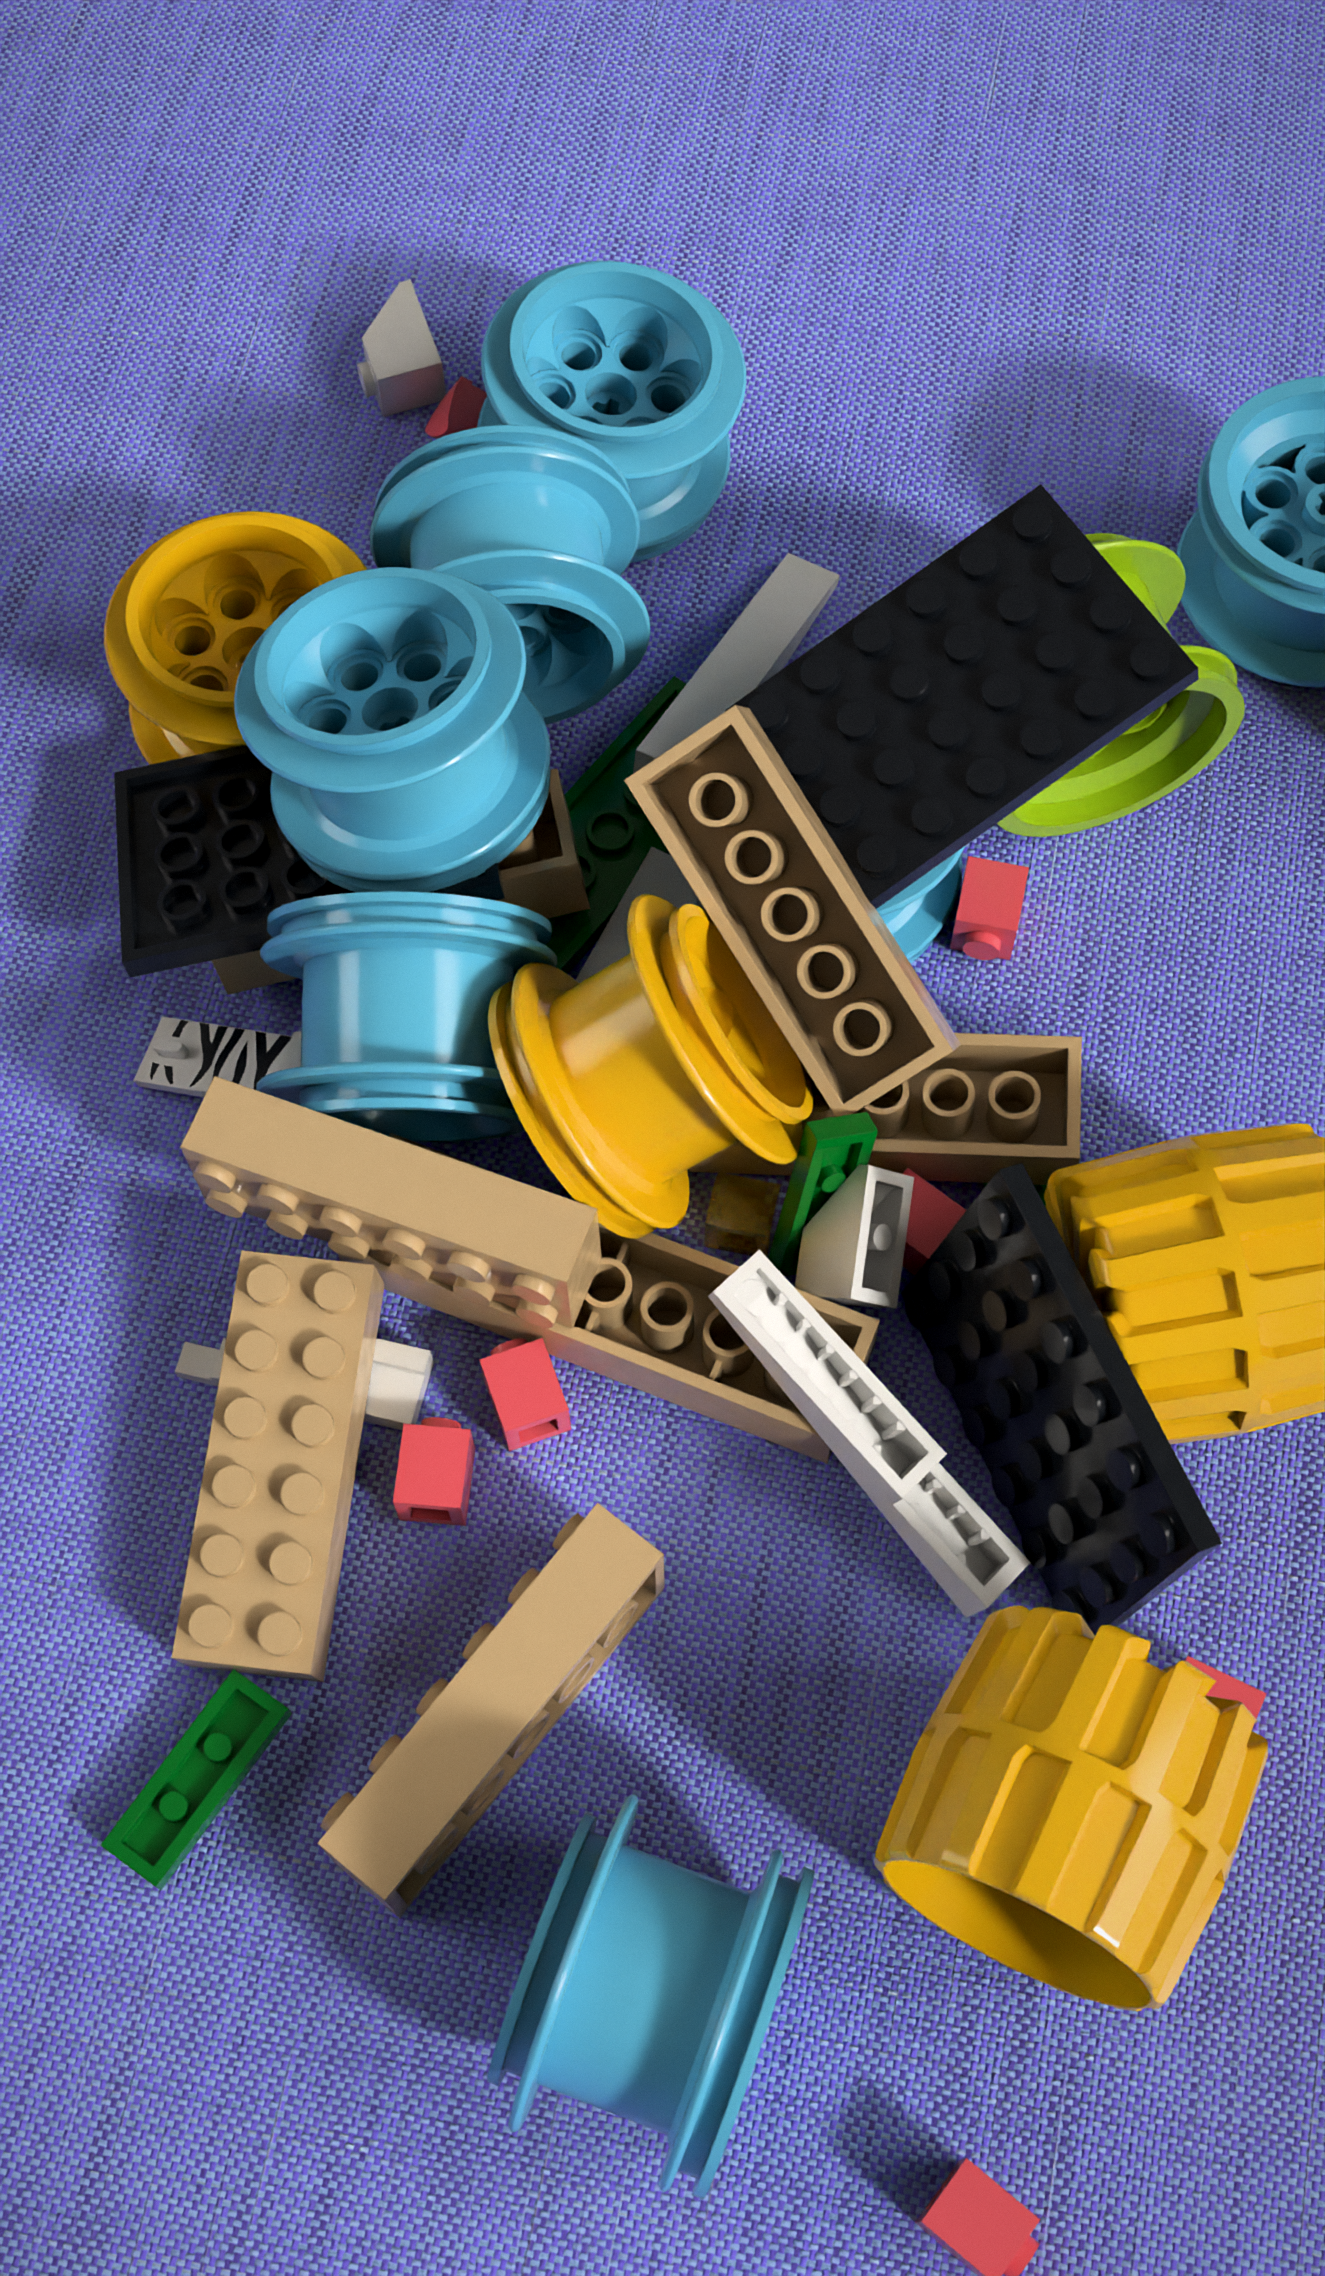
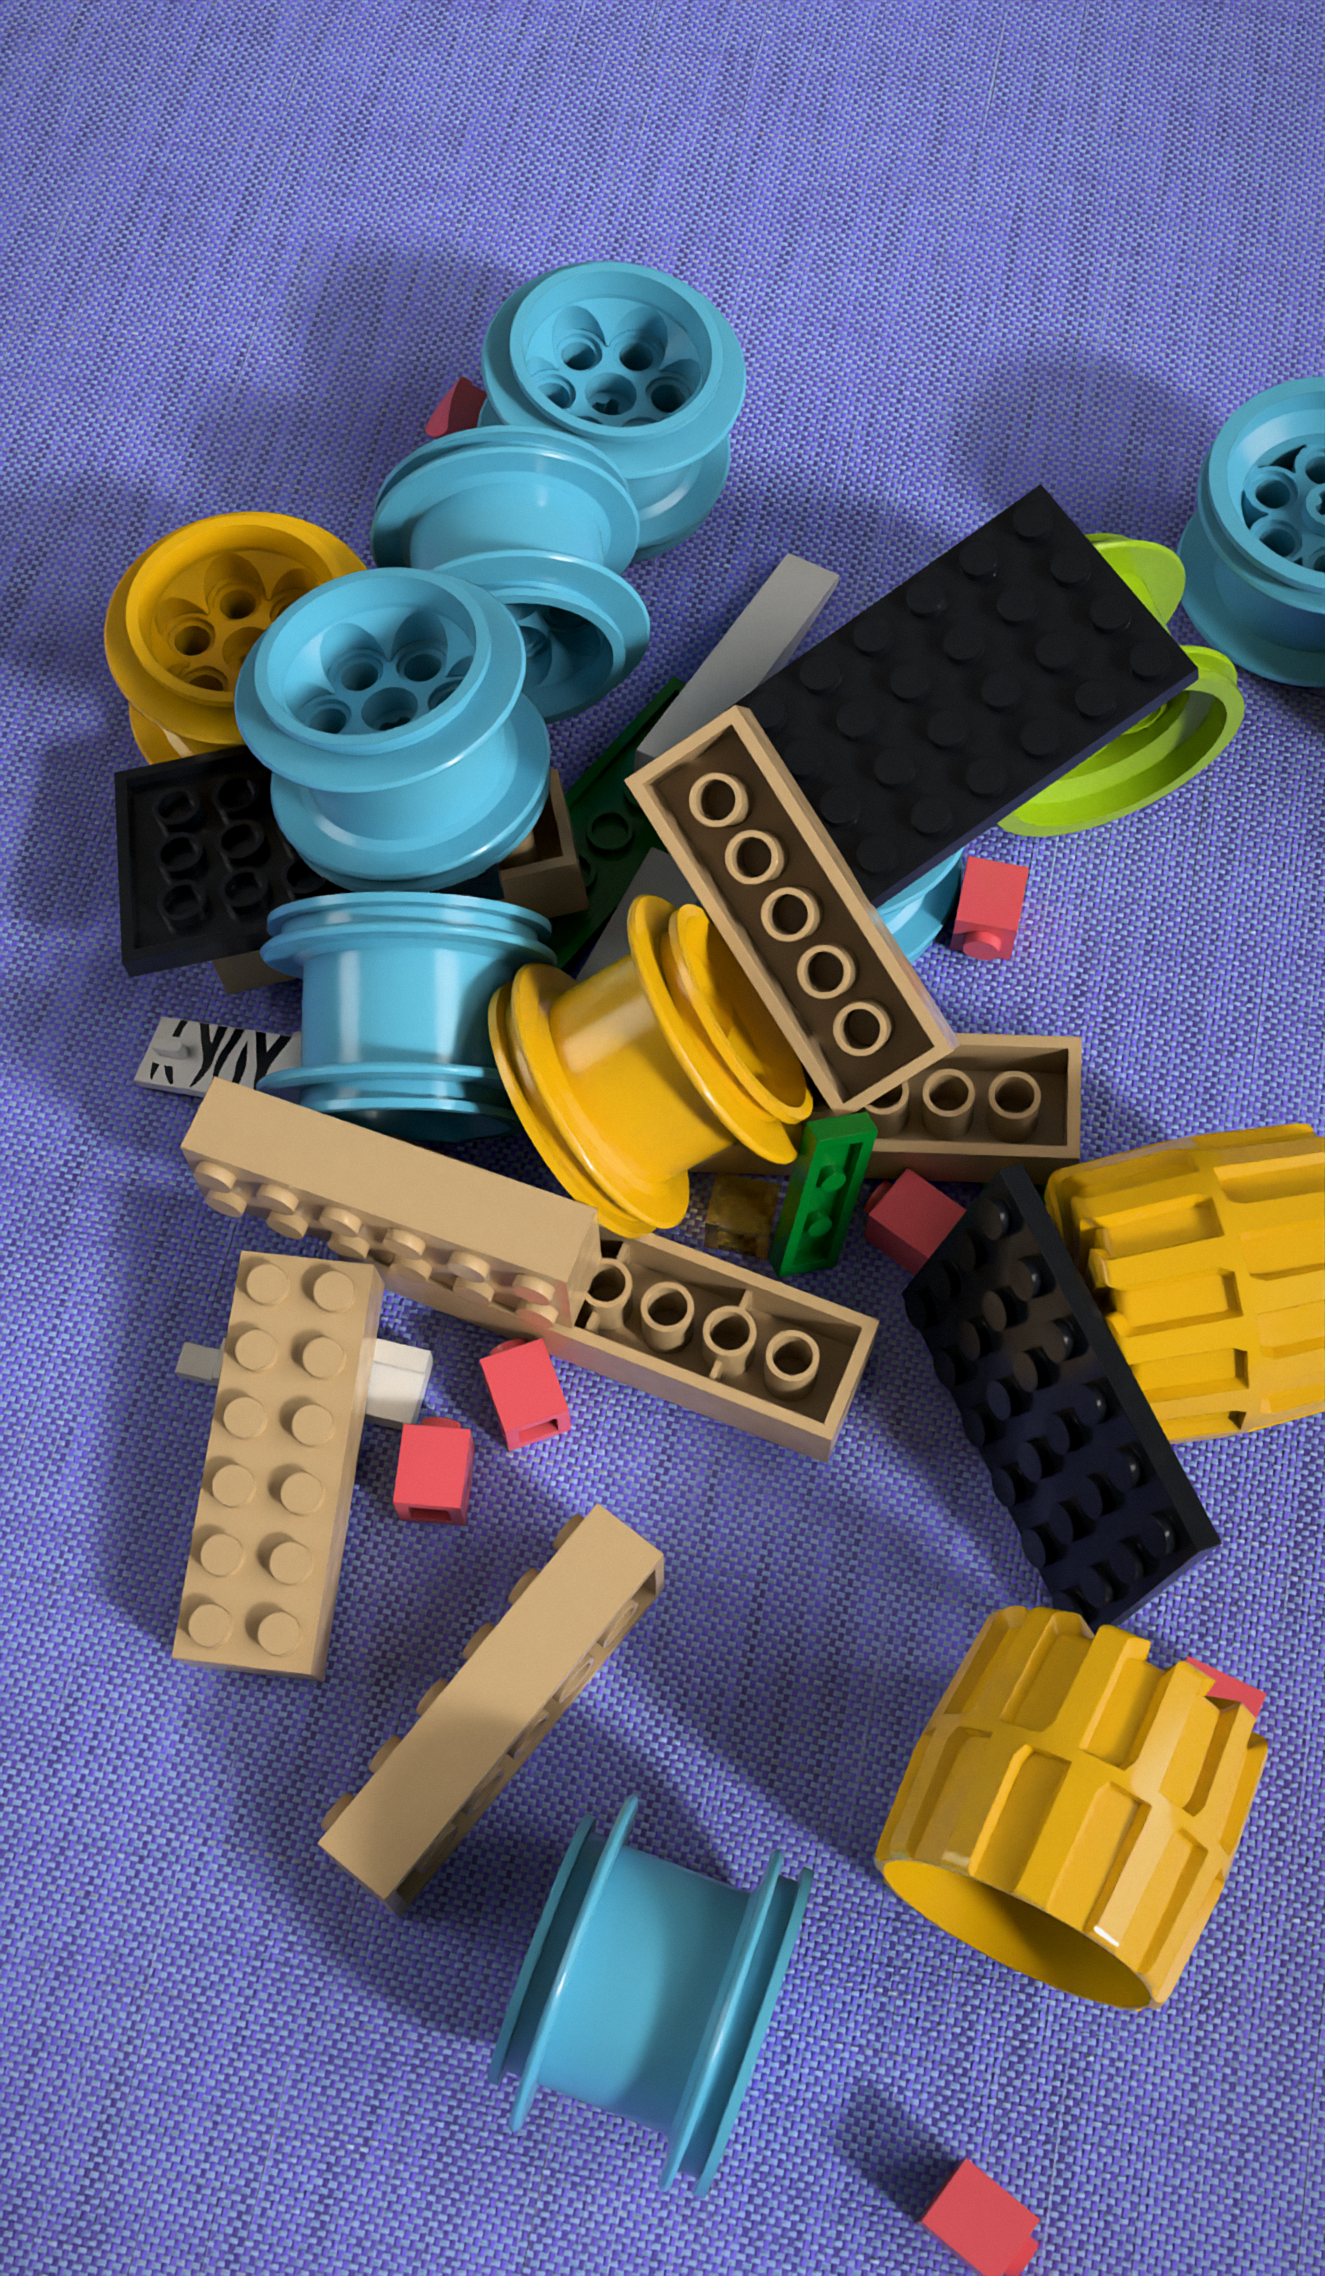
green plate [101,1669,292,1890] -> none
white slope [357,279,446,417] -> none
white slope [708,1249,1031,1618] -> none
white slope [795,1165,914,1309] -> none

